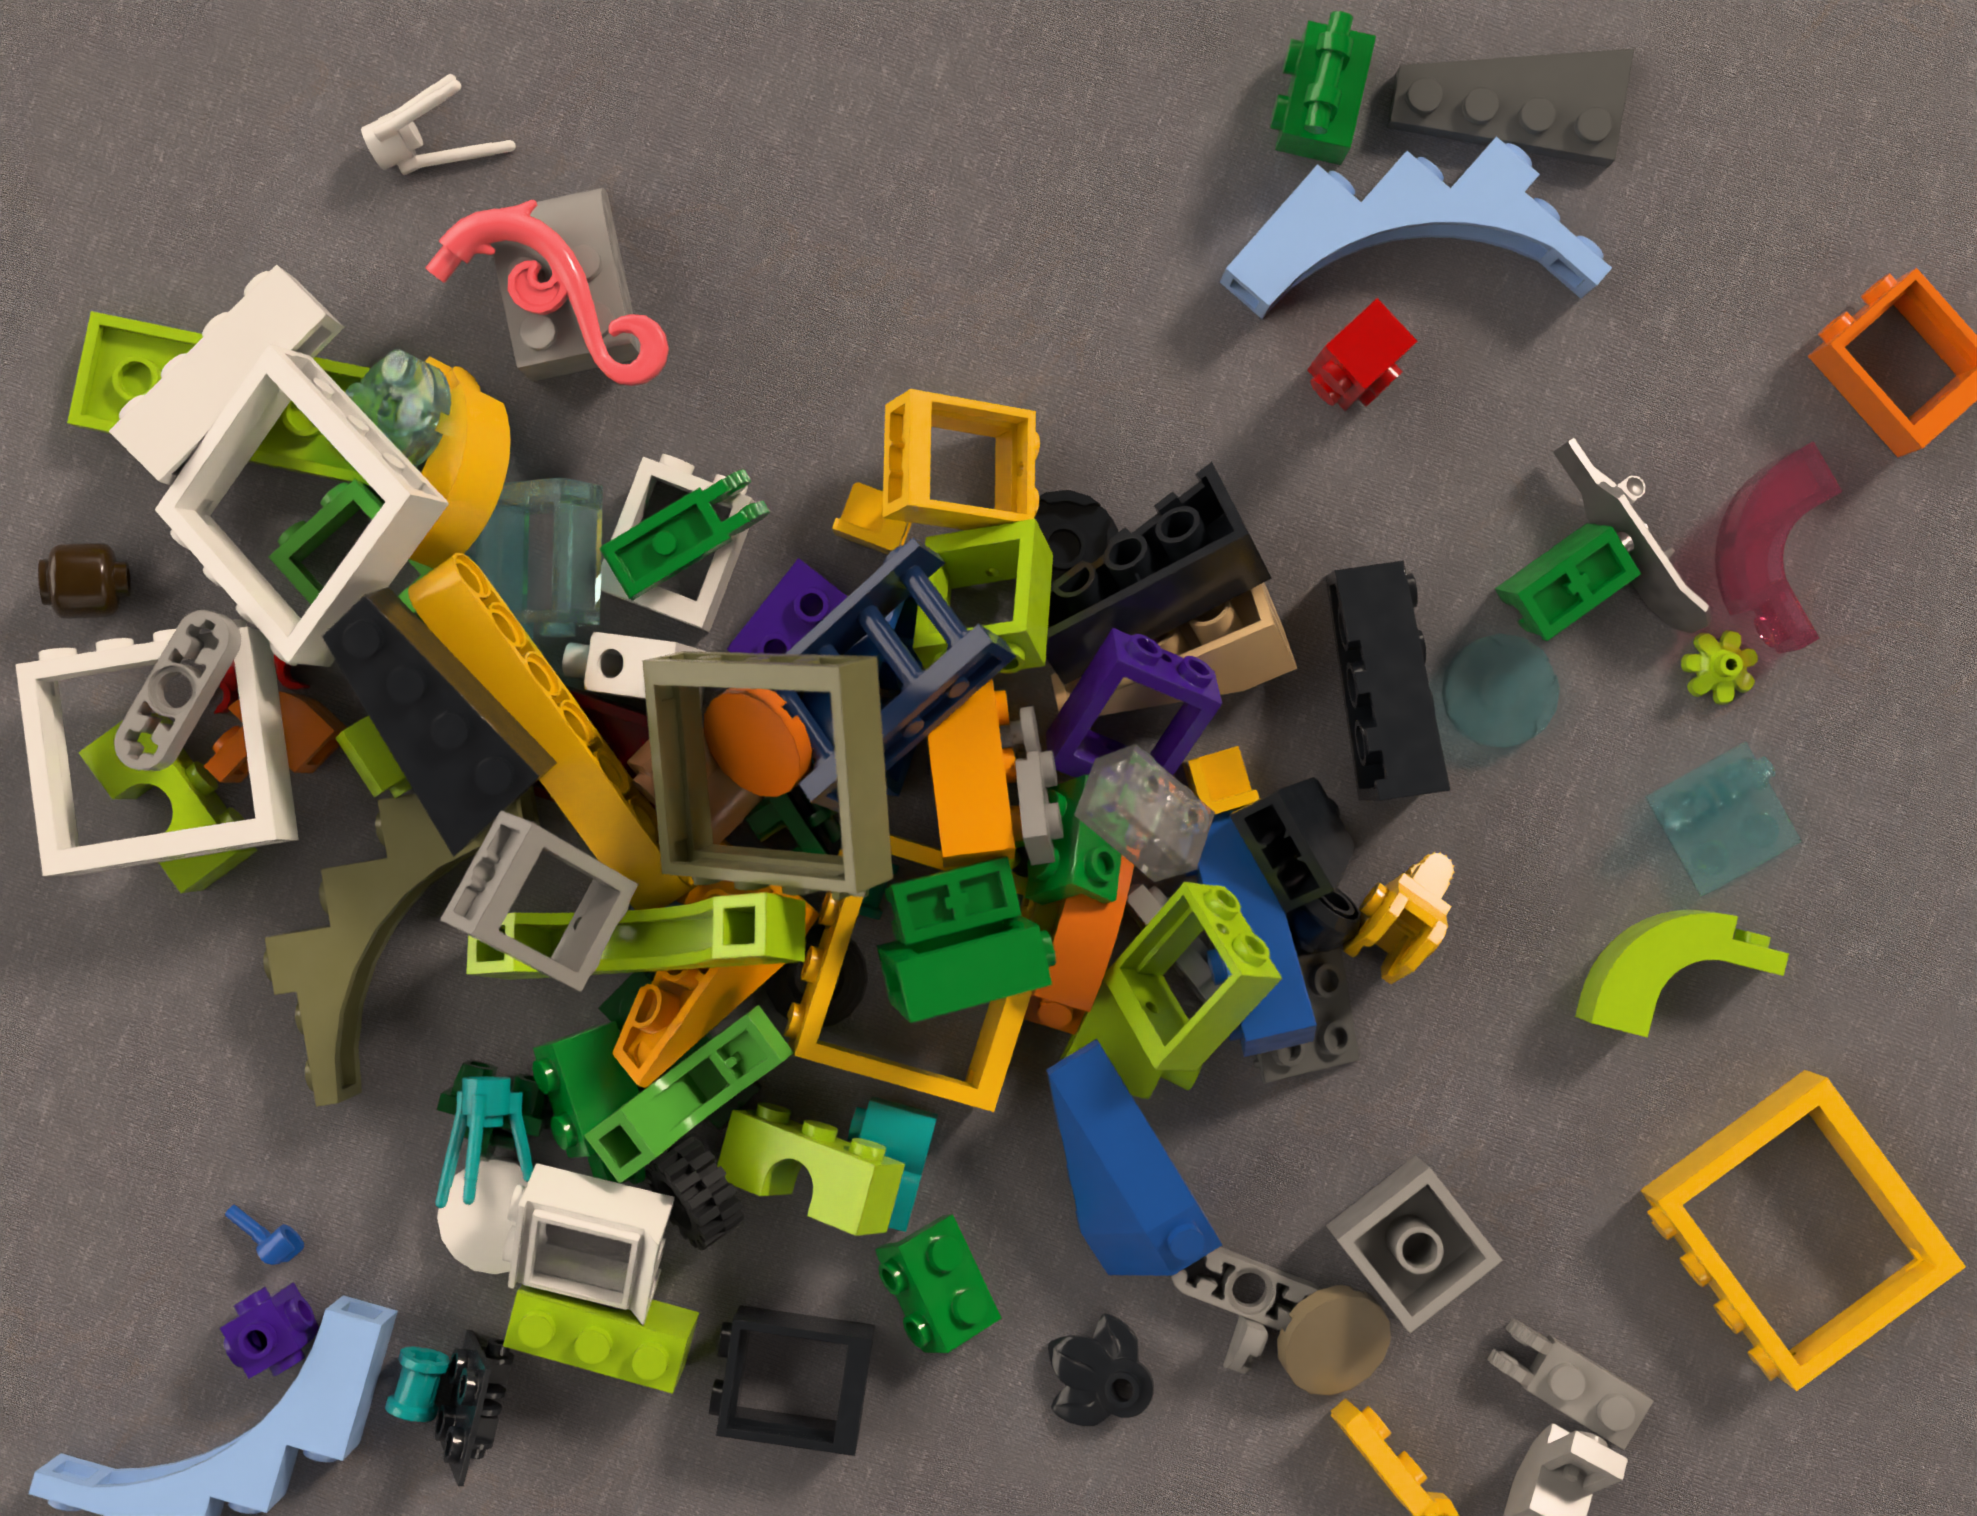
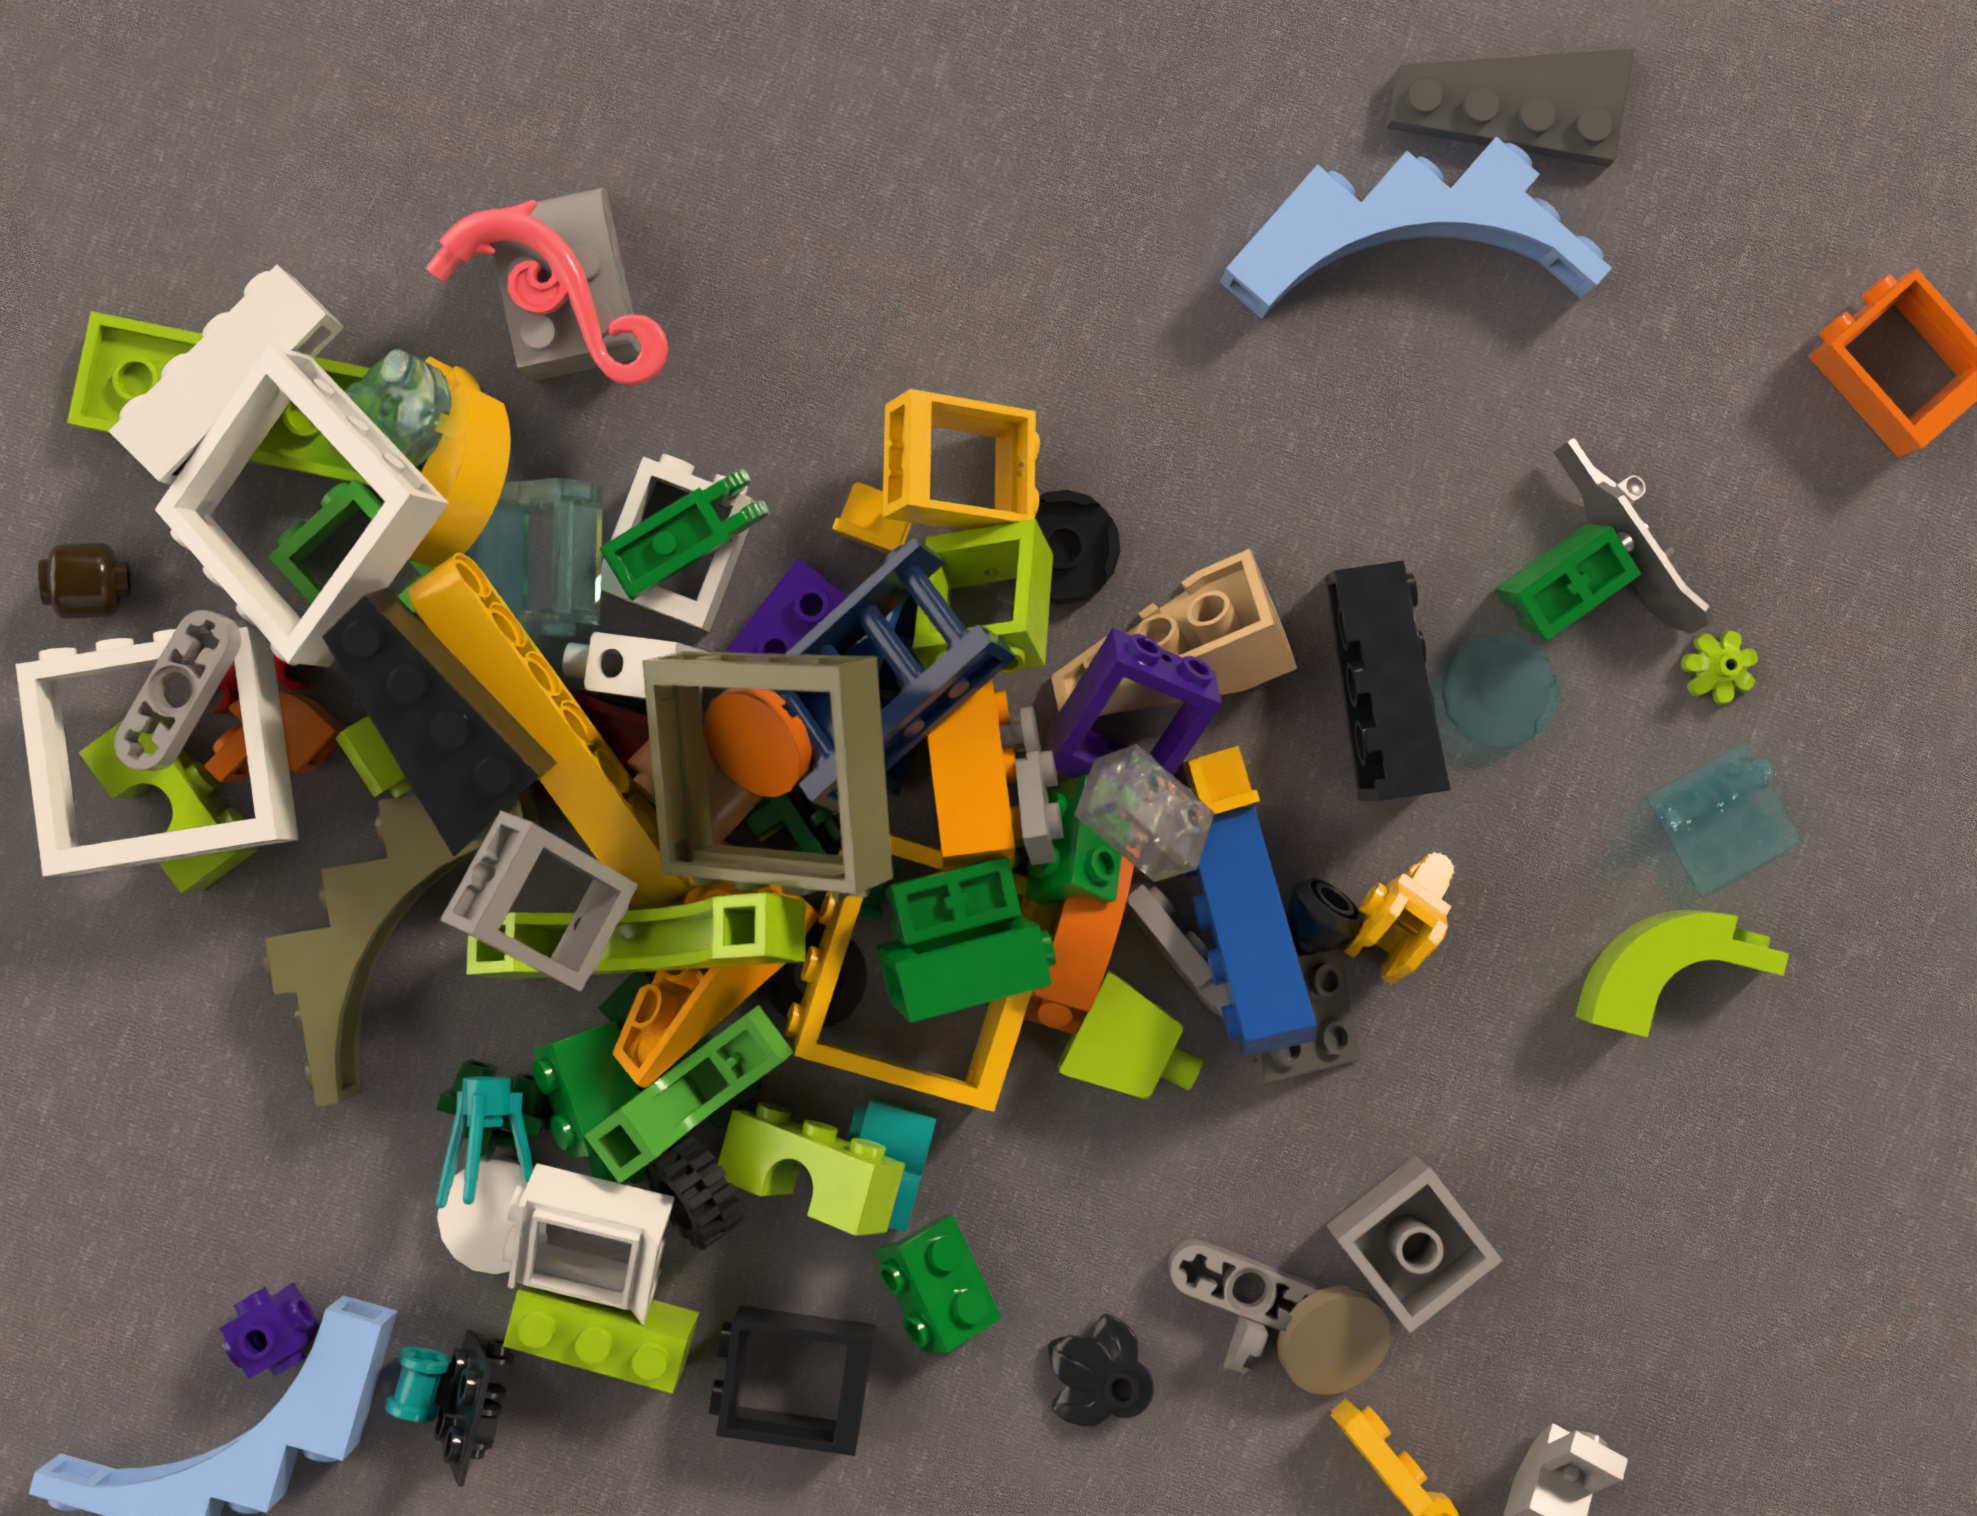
blue hand [225,1204,304,1265] -> none
white plant [361,74,516,176] -> none
black wedge [1046,462,1272,685] -> none
blue wedge [1046,1039,1222,1276] -> none
lime window [1103,882,1282,1071] -> none
black torso [1229,777,1355,913] -> none
green brick [1270,11,1376,165] -> none
red brick [1307,298,1418,411] -> none
light grey hinge [1487,1318,1654,1450] -> none
yellow window [1640,1070,1966,1391] -> none
clear pink arch [1715,441,1842,654] -> none

